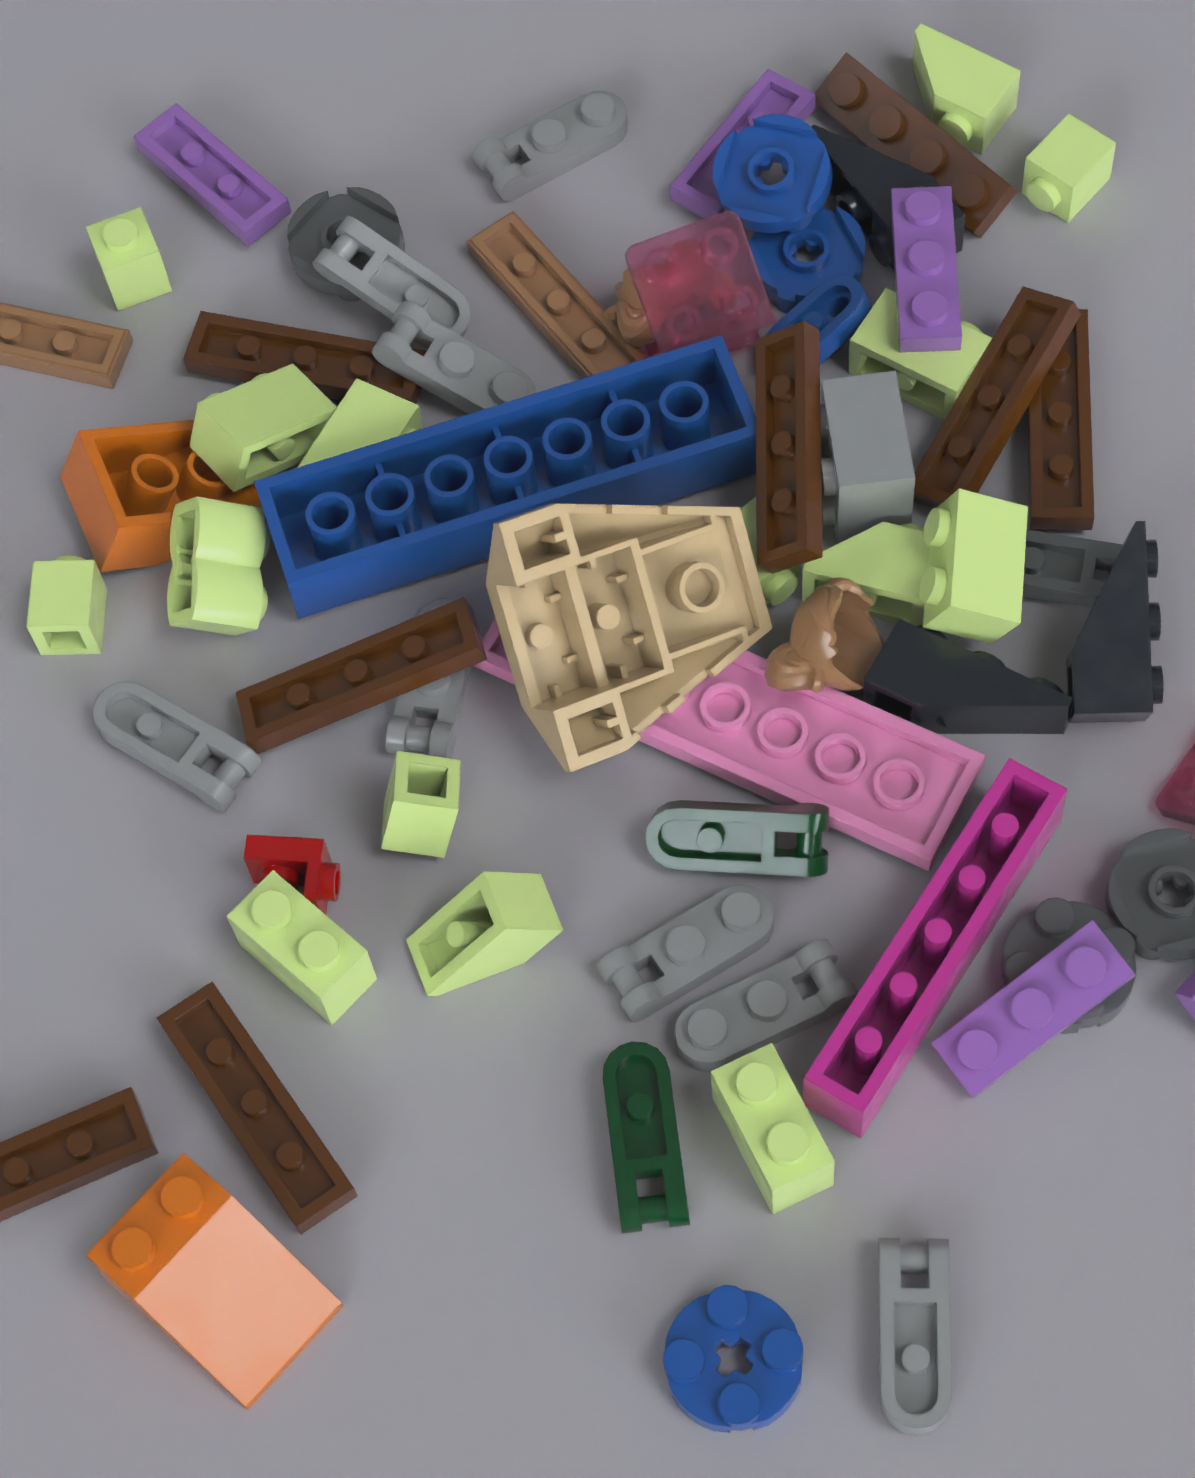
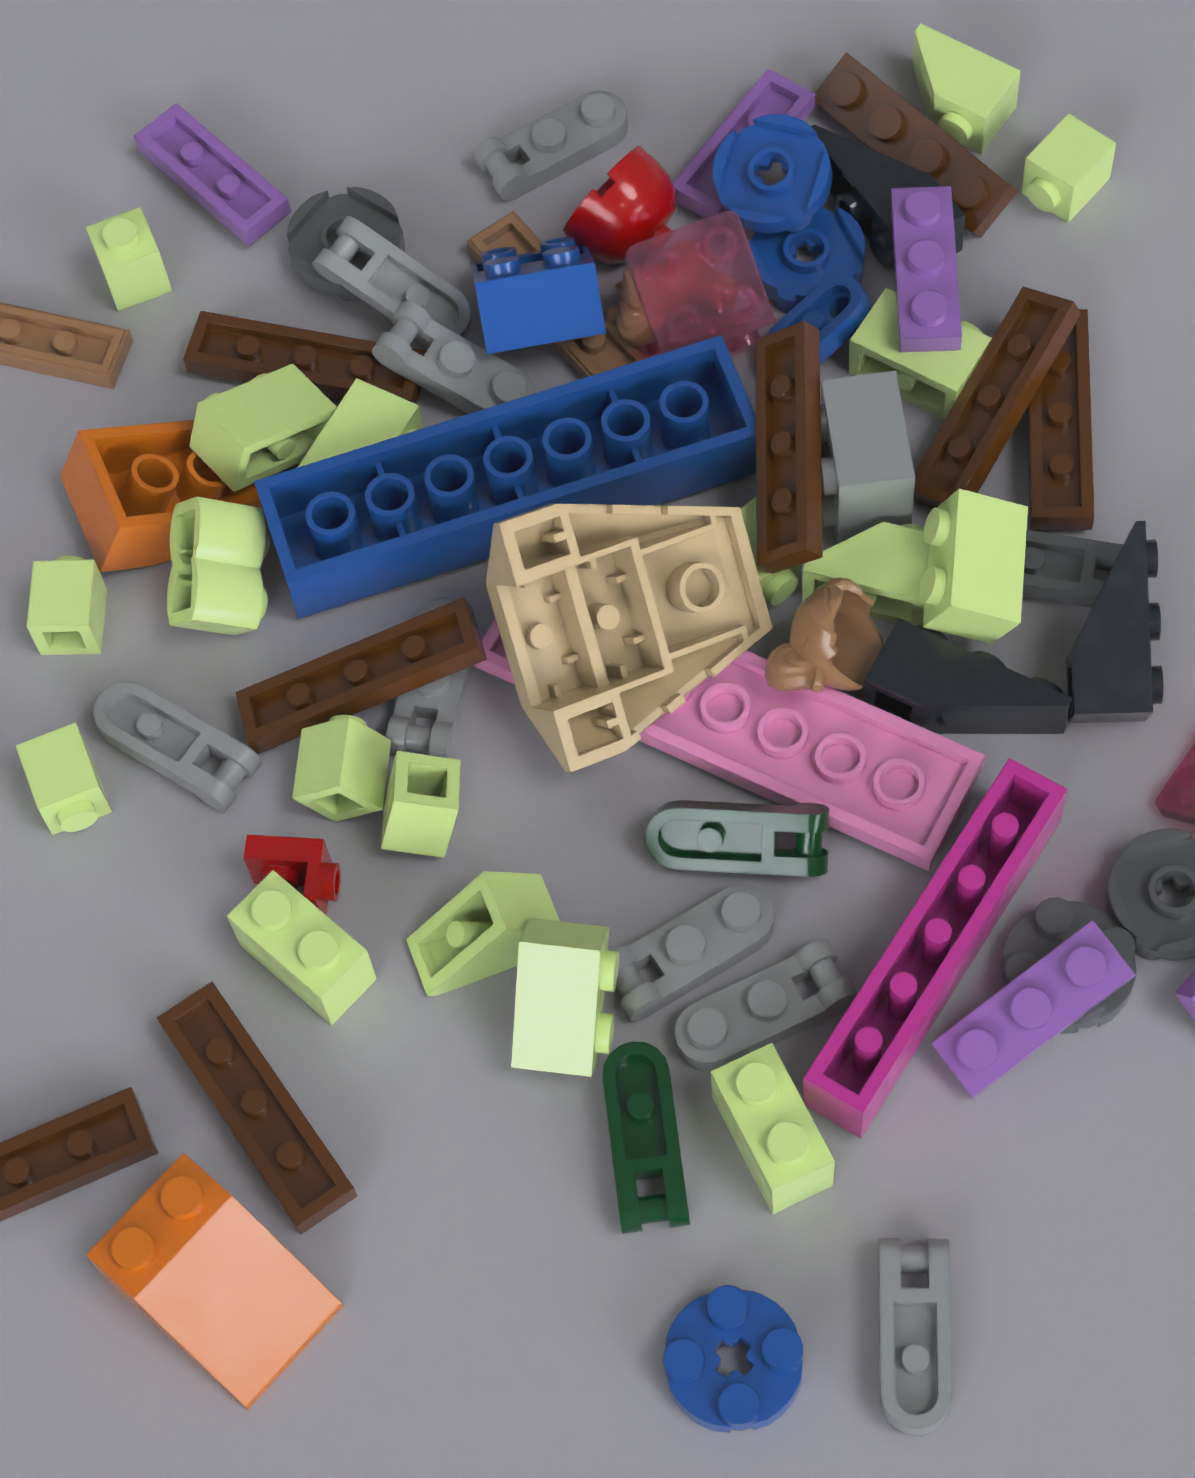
none -> yellowish green brick [15,722,112,835]
none -> yellowish green brick [292,715,391,822]
none -> blue slope [470,237,606,354]
none -> yellowish green brick [511,918,619,1077]
none -> red cylinder [563,146,676,264]

